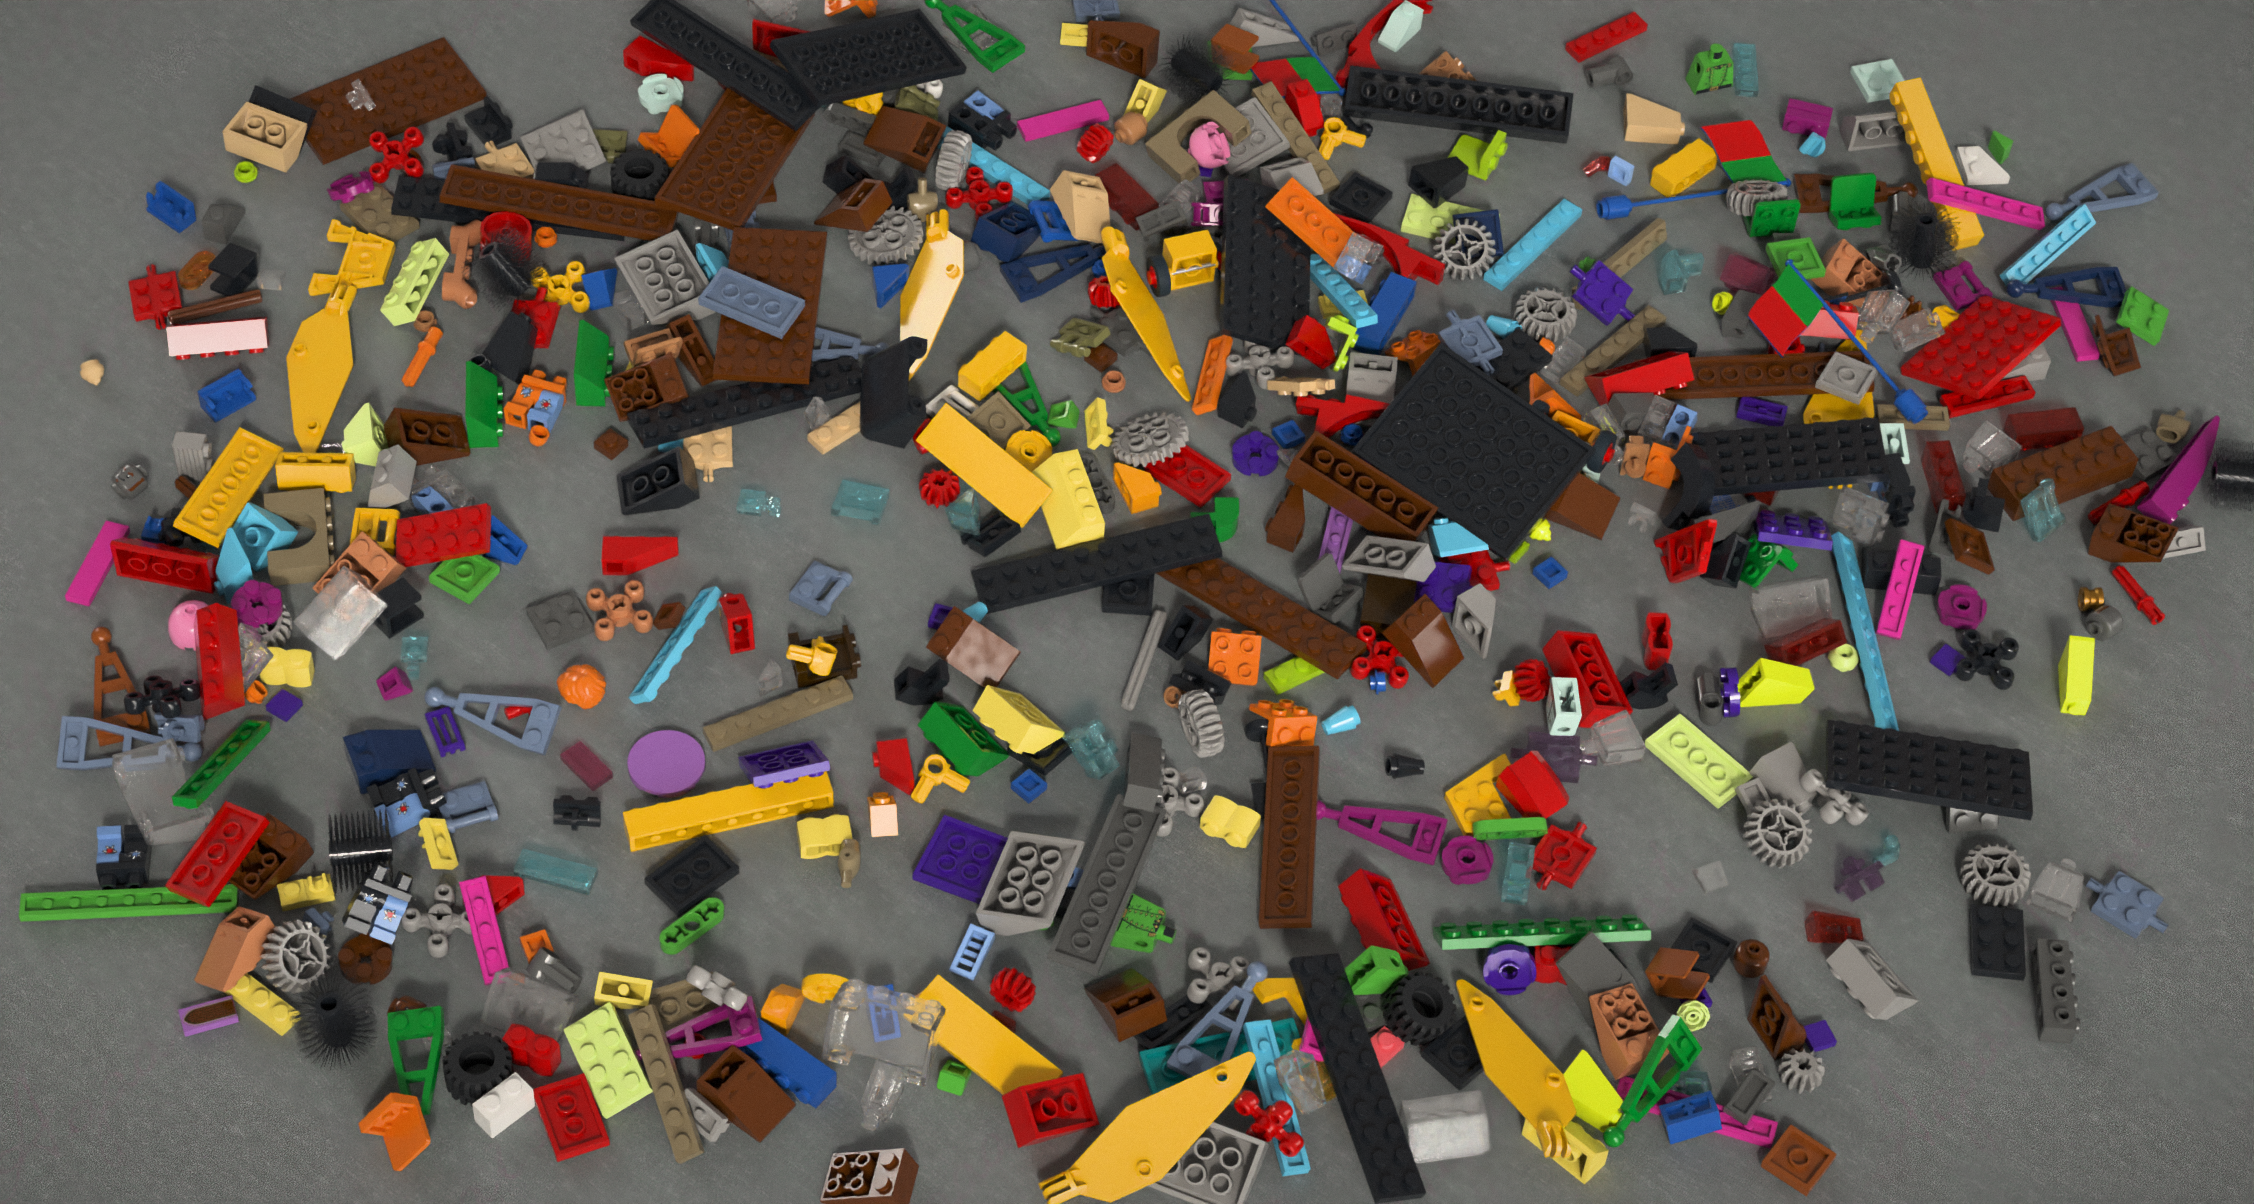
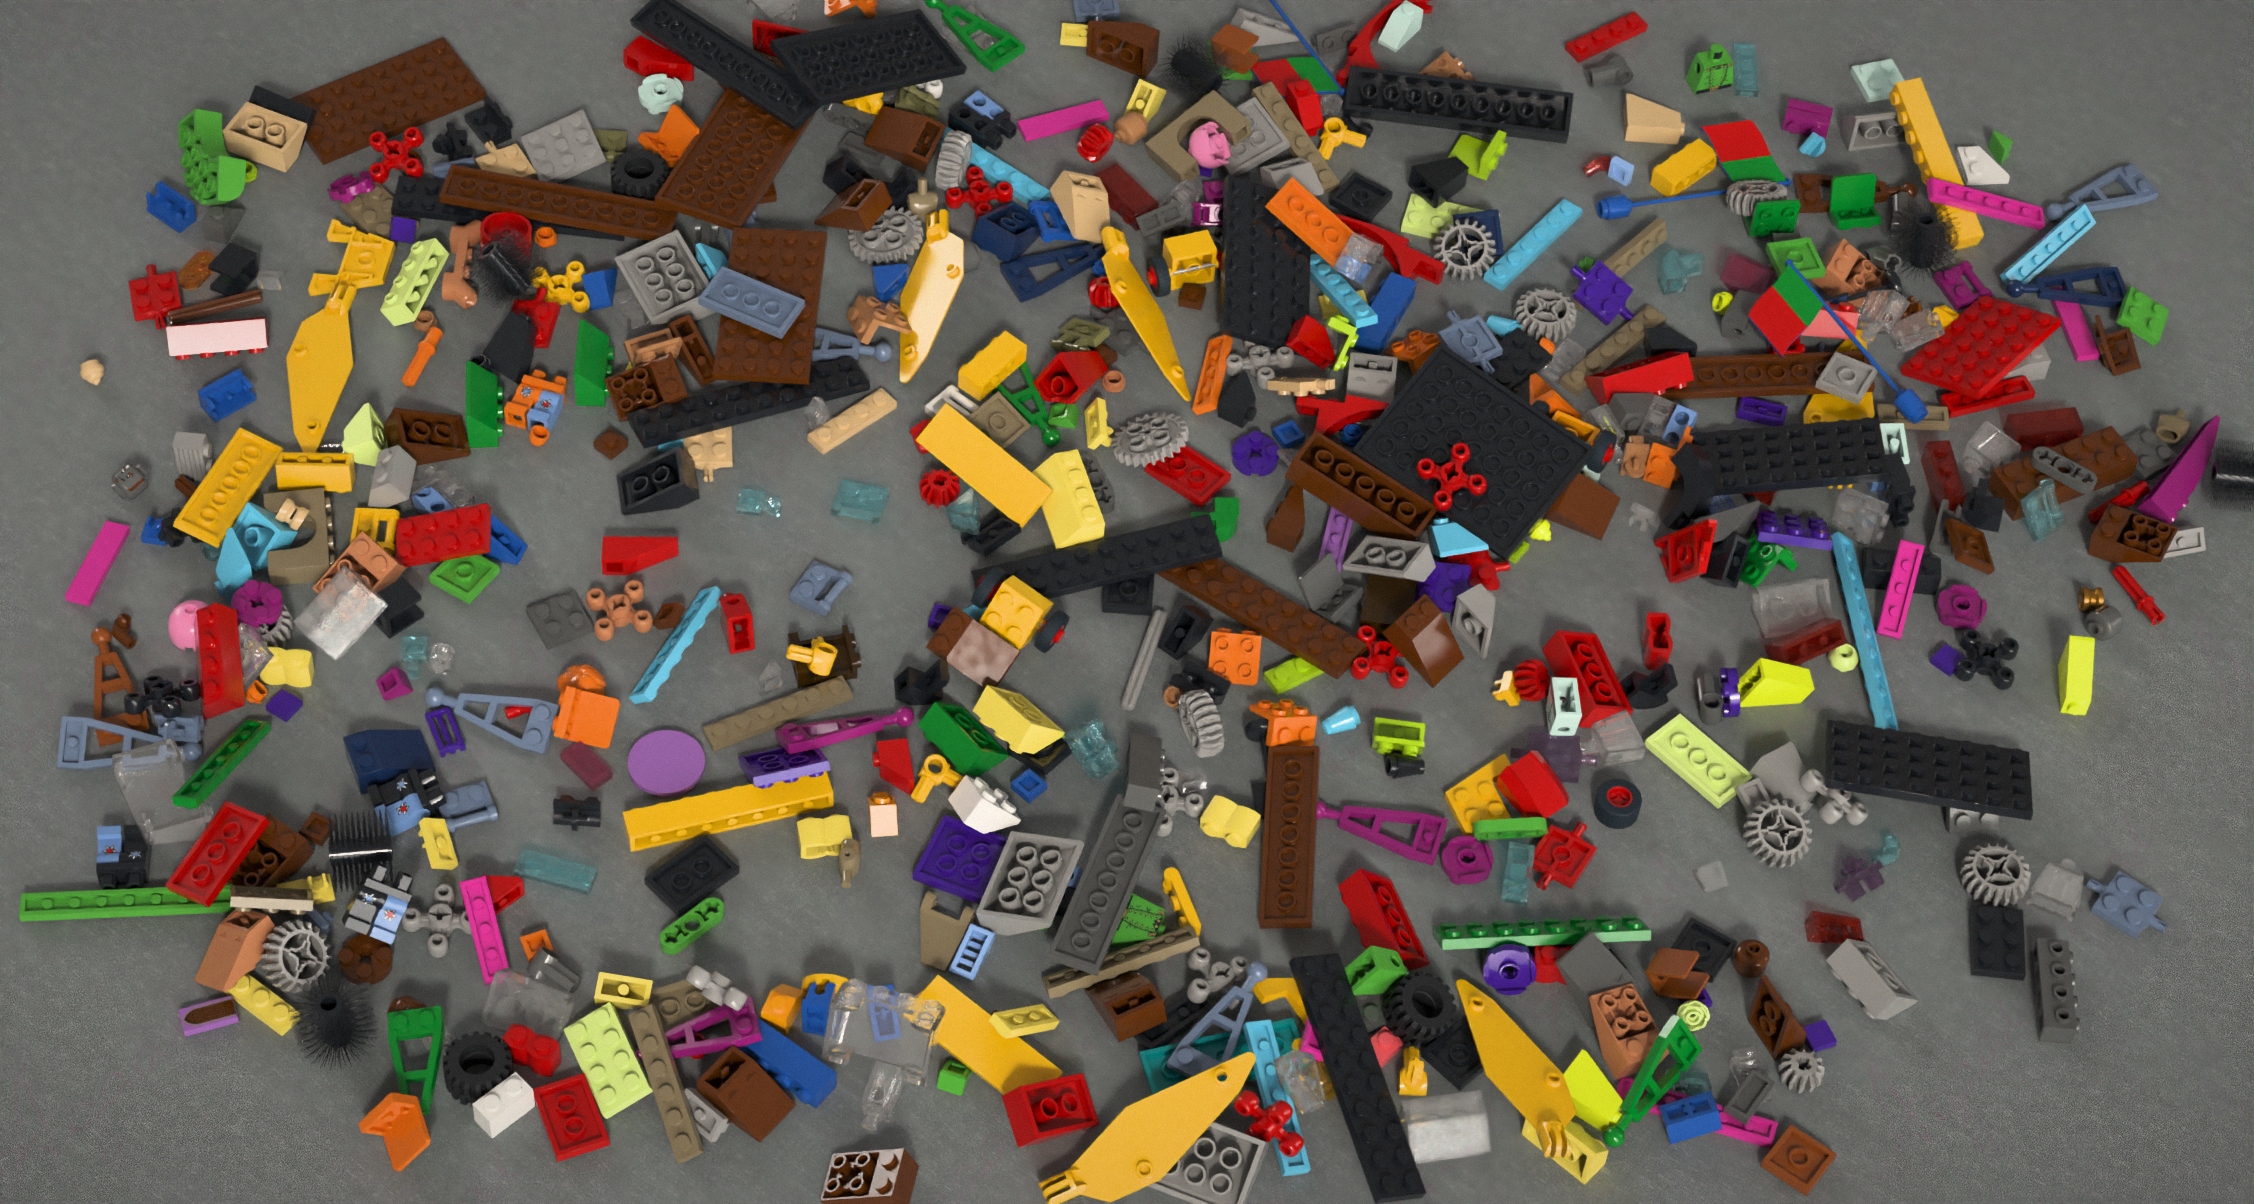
red slope [110,537,220,594] -> none
clear tile [345,78,376,111] -> none
black slope [533,162,589,189] -> none
black windscreen [859,336,928,449] -> none
red gear [989,967,1036,1012] -> none
yellow plate [1005,430,1053,472] -> none
light orange slope [1113,462,1162,514] -> none
blue plate [1370,670,1386,694] -> none
blue plate [1532,557,1568,589] -> none
none -> reddish brown arm [112,613,136,649]
none -> bright green brick [178,108,246,205]
none -> dark tan plate [229,885,313,915]
none -> tan wheel [275,498,309,531]
none -> reddish brown plate [299,812,335,847]
none -> dark purple tile [389,217,416,244]
none -> clear wheel [427,643,455,674]
none -> orange bracket [552,686,621,749]
none -> magenta plate [775,707,914,754]
none -> blue hinge [802,982,836,1037]
none -> medium nougat bracket [846,295,912,344]
none -> dark tan flag [920,891,976,973]
none -> white slope [948,775,1021,834]
none -> yellow brick [971,566,1070,653]
none -> light yellow plate [989,1004,1060,1039]
none -> red slope [1033,351,1109,404]
none -> dark tan plate [1042,925,1200,999]
none -> yellow plate [1162,867,1201,938]
none -> reddish brown plate [1179,283,1207,310]
none -> lime bracket [1371,717,1426,758]
none -> yellow axle [1398,1046,1427,1096]
none -> red gear [1416,442,1487,511]
none -> black wheel [1593,779,1642,829]
none -> dark grey beam [2030,447,2097,494]

